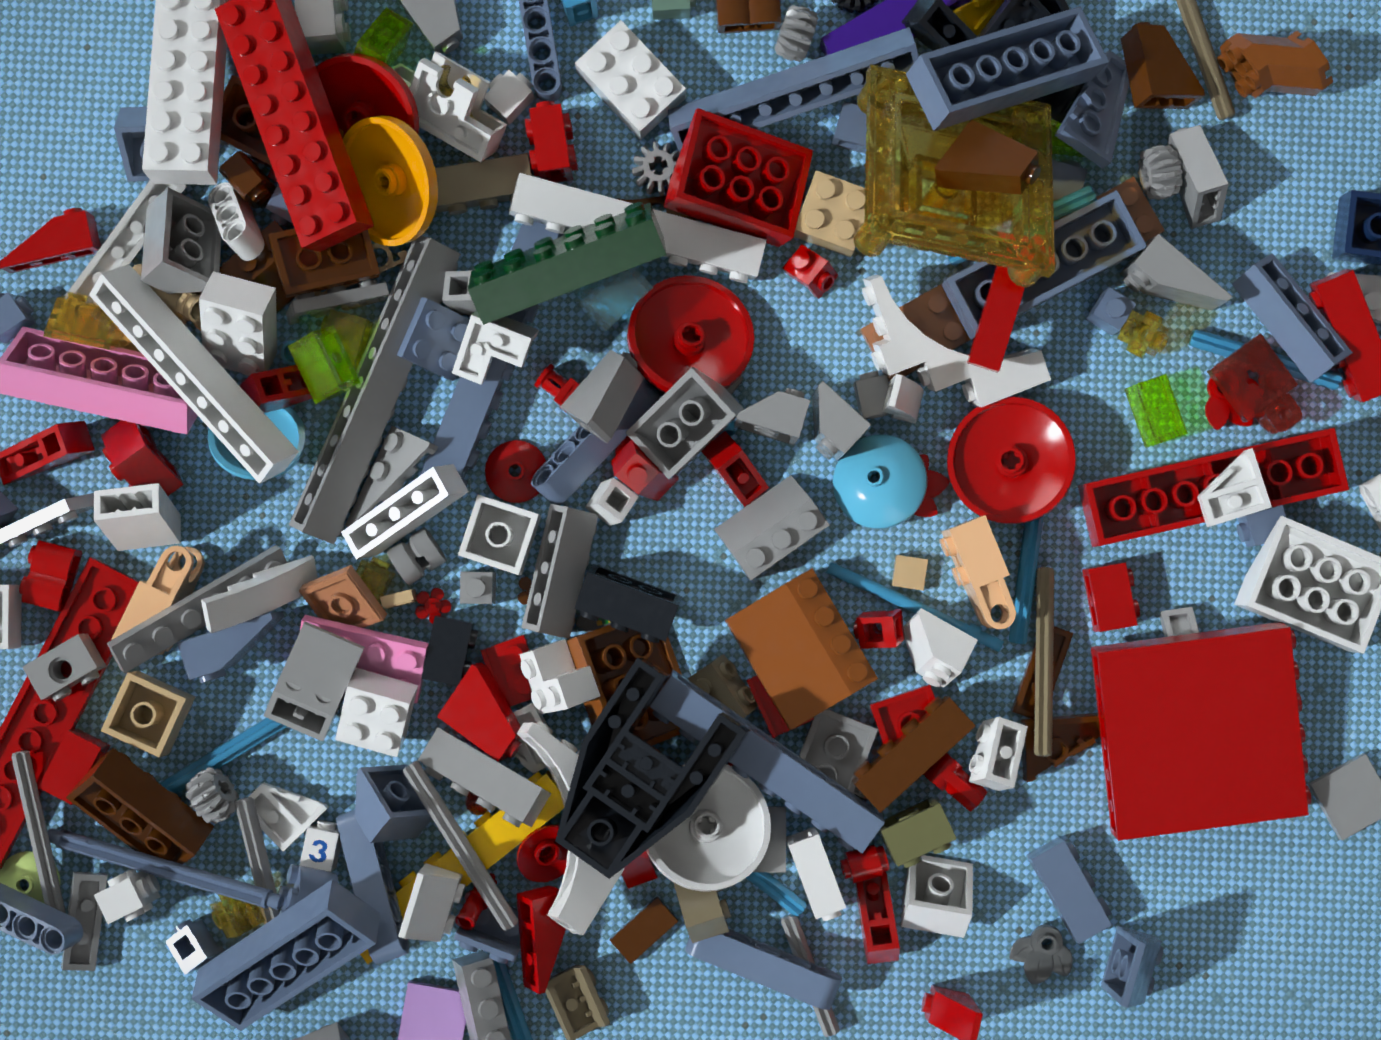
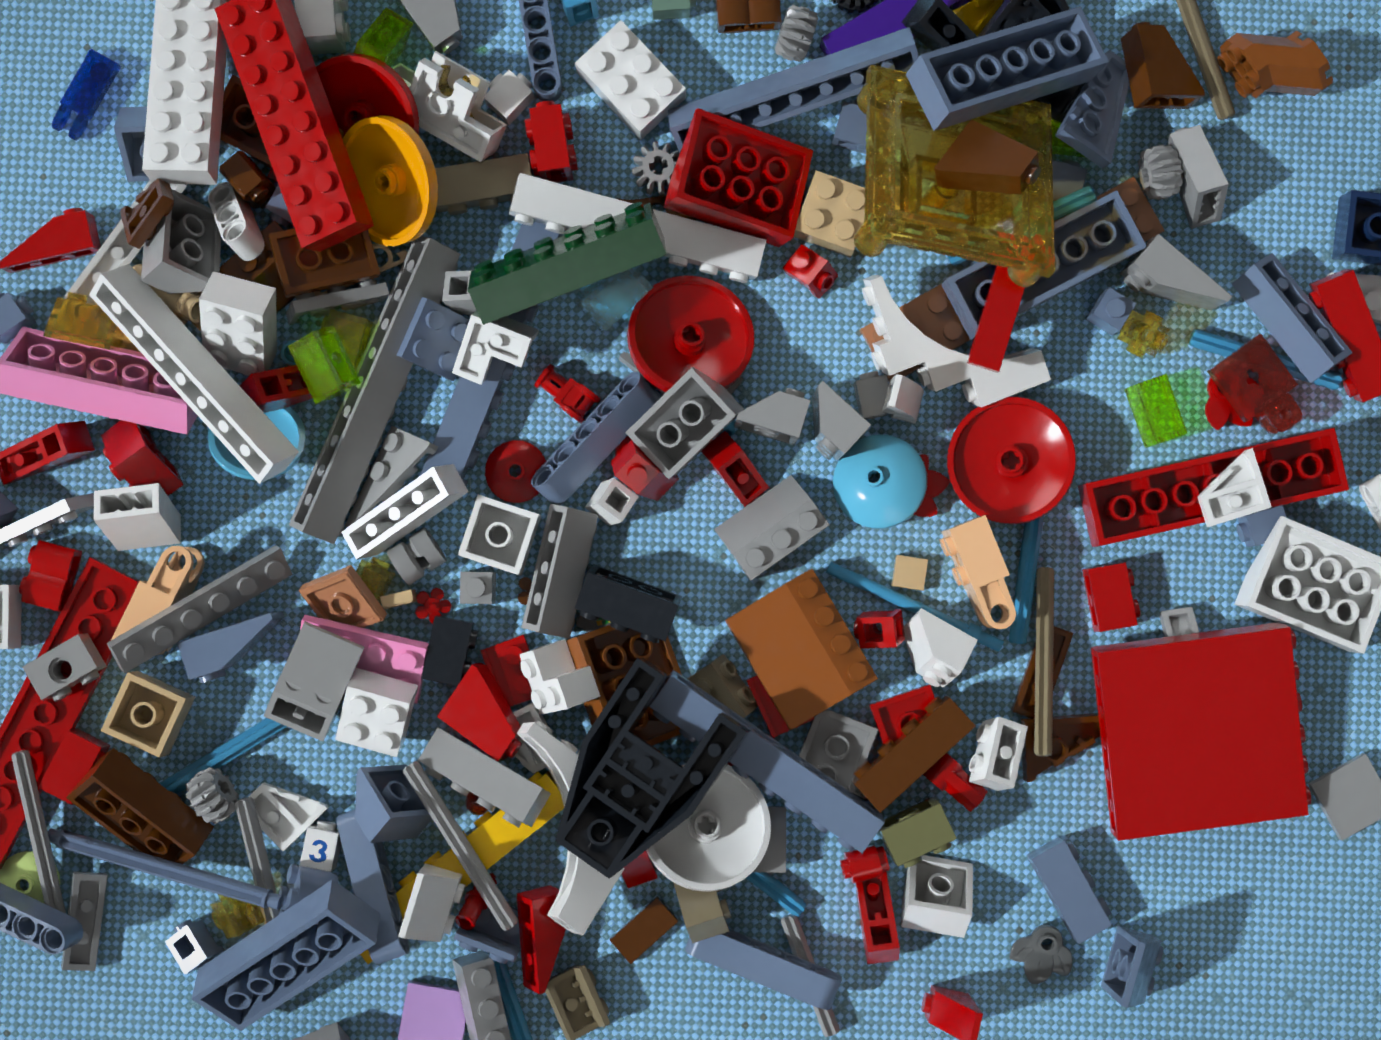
white brick [94,869,160,924] -> none
white slope [201,555,318,633] -> none
red dish [517,825,568,882] -> none
light grey slope [560,350,644,443] -> none
white brick [786,827,846,921] -> none
none -> clear blue hinge [51,49,122,141]
none -> reddish brown wing [120,178,174,249]

